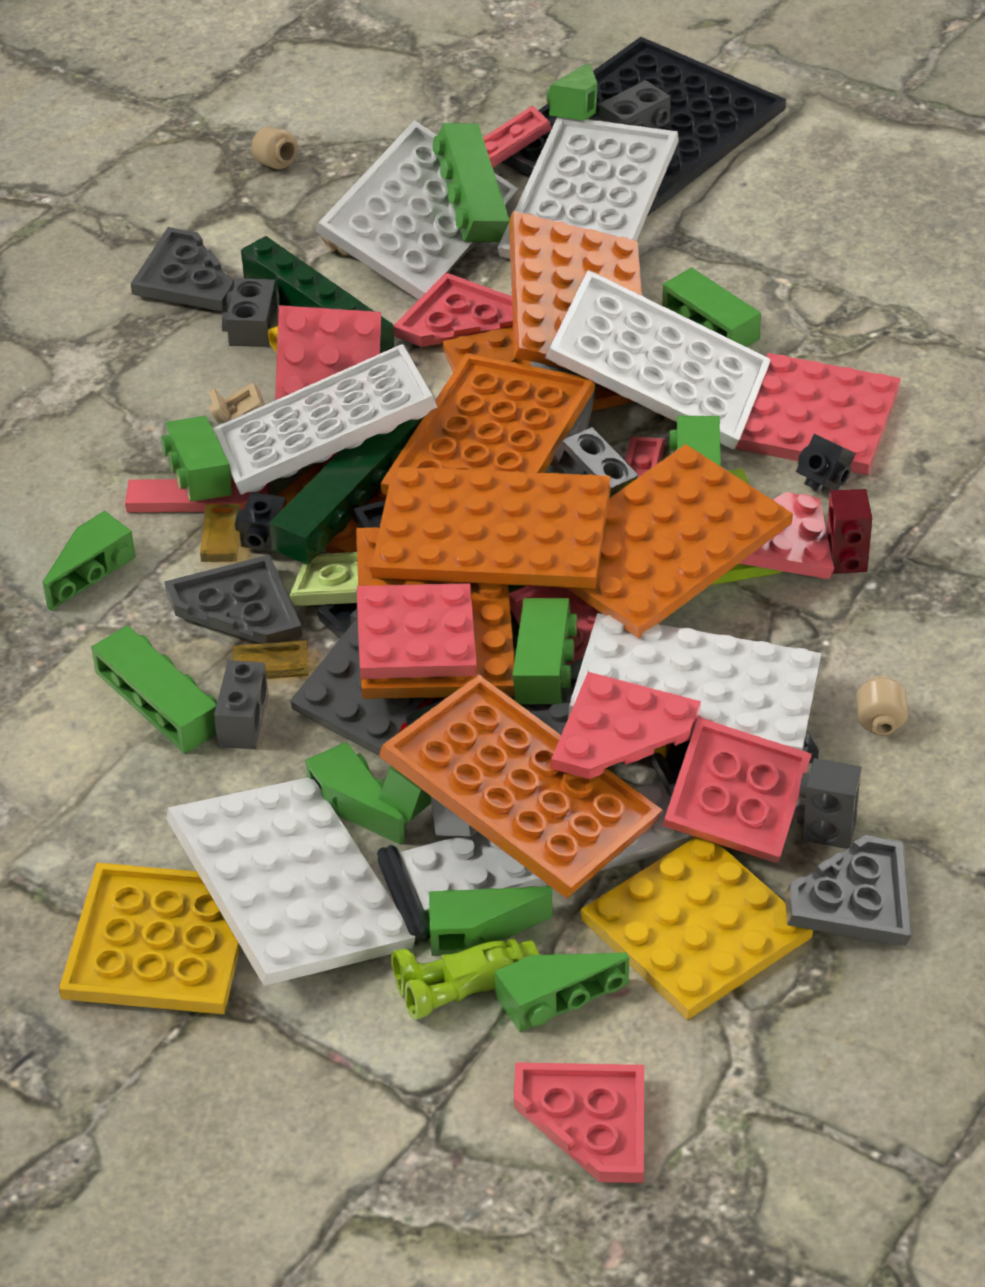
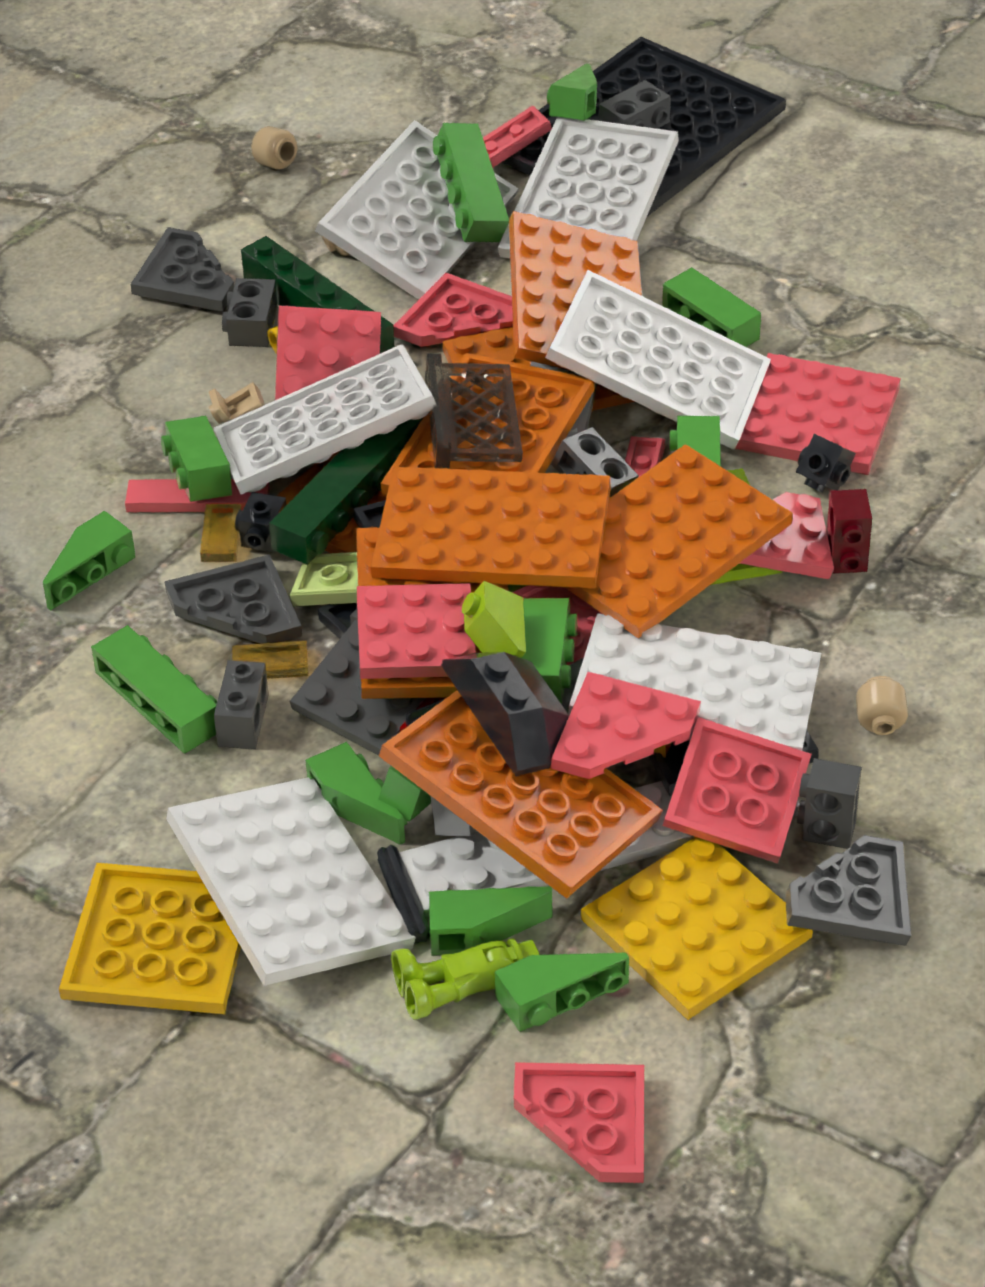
none -> clear smoke fence [425,353,523,469]
none -> black wedge [441,652,569,776]
none -> lime slope [462,581,526,658]

